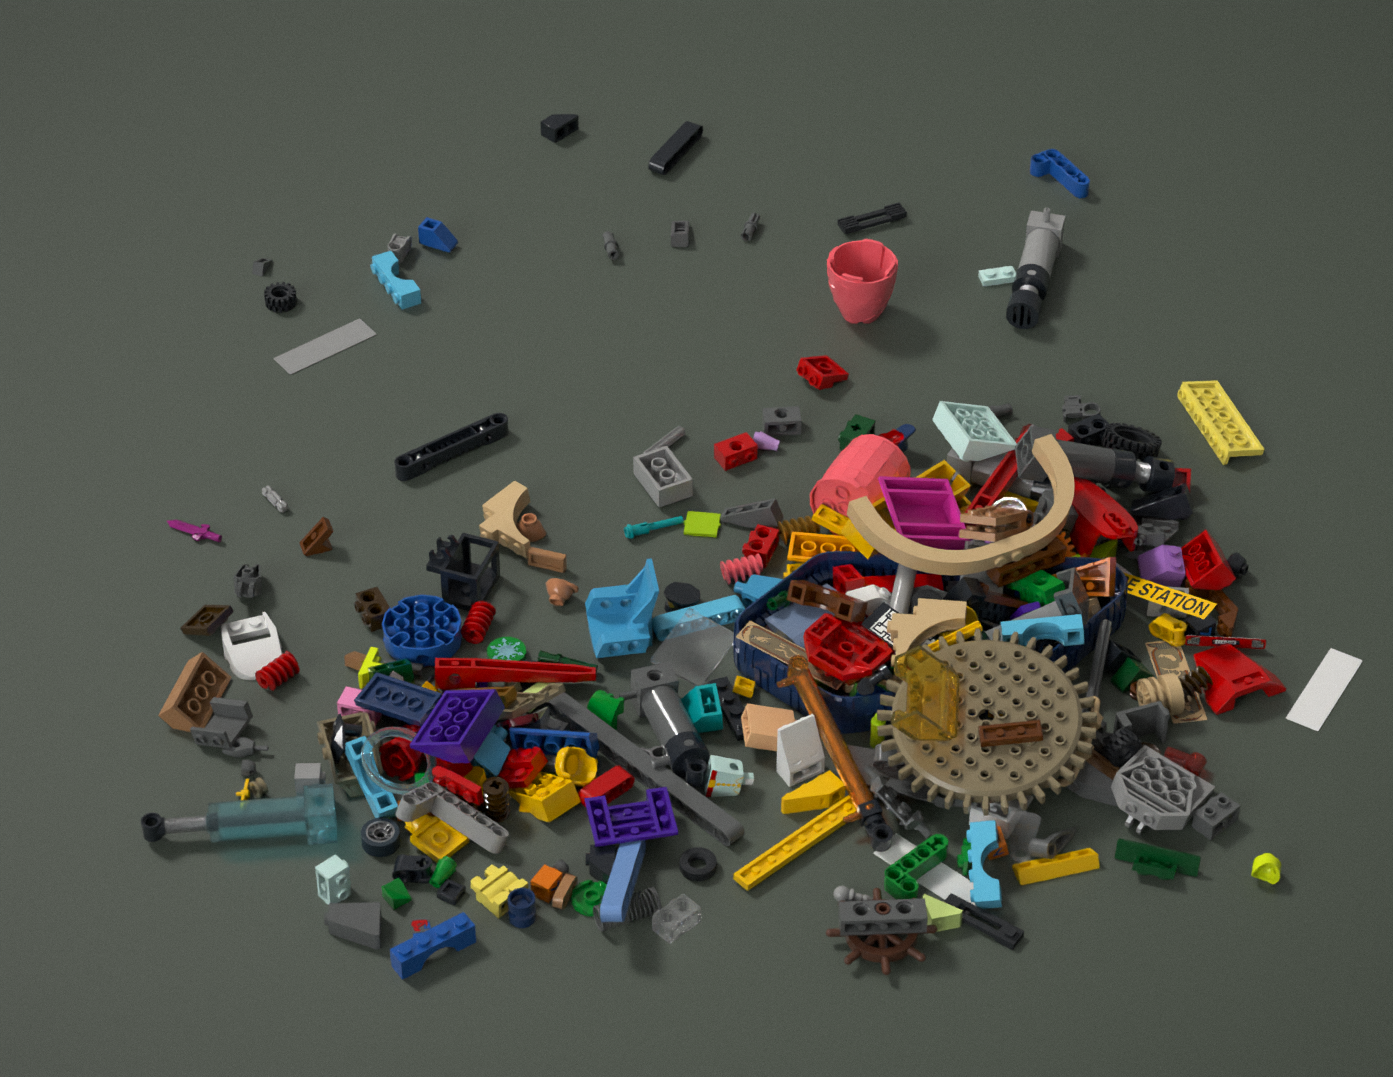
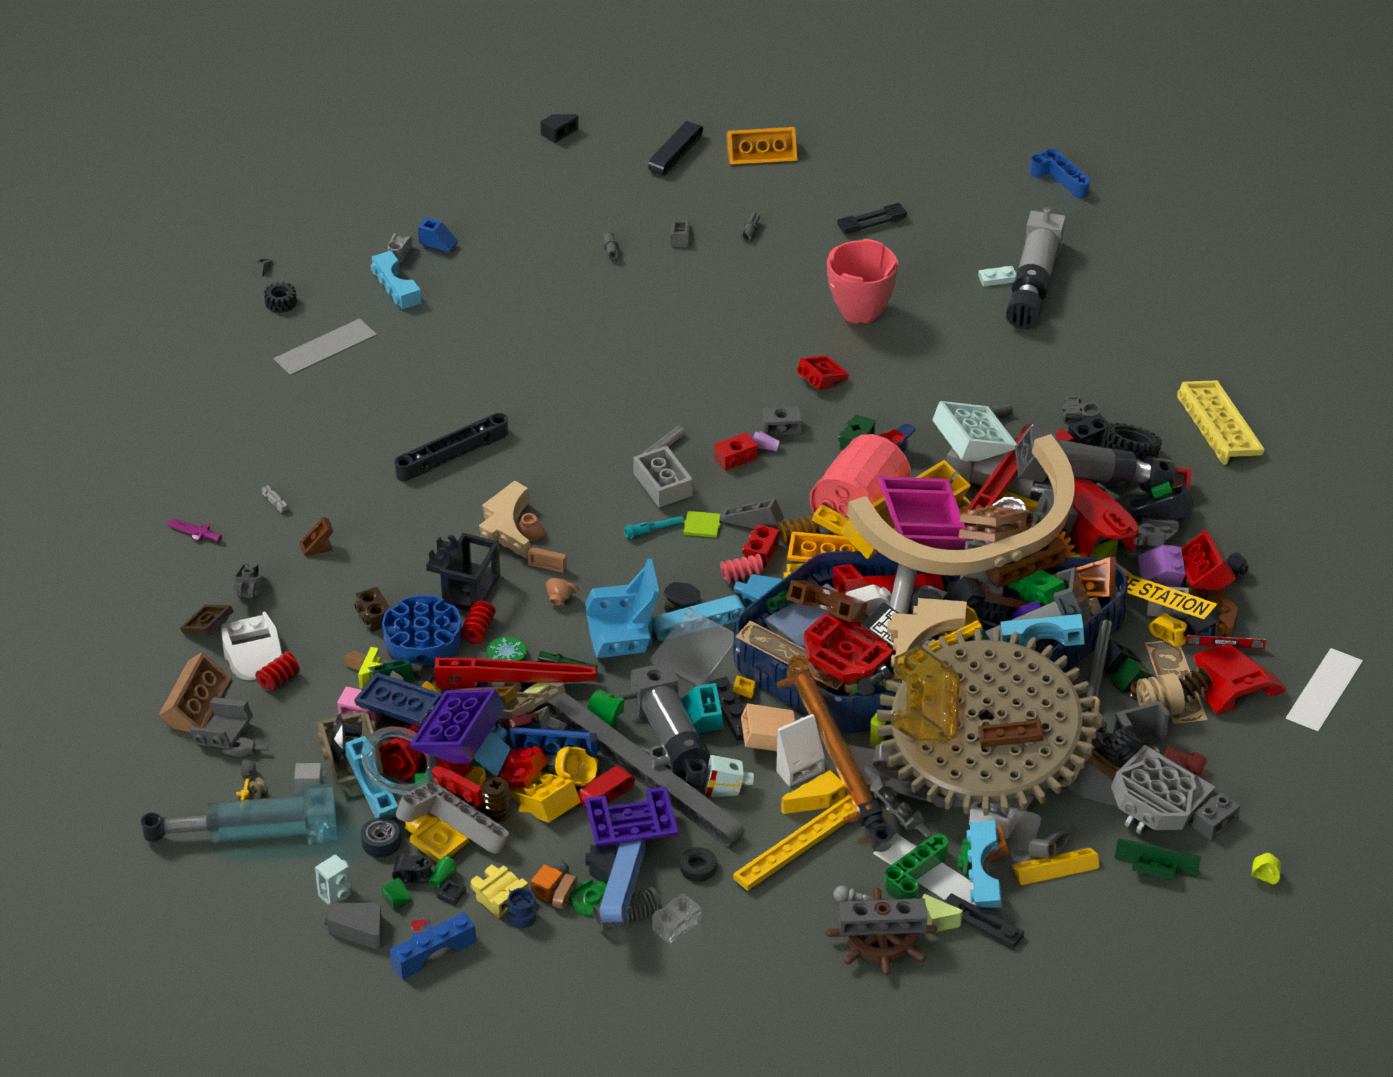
none -> light orange slope [726,127,797,165]
none -> green tile [1151,481,1173,498]

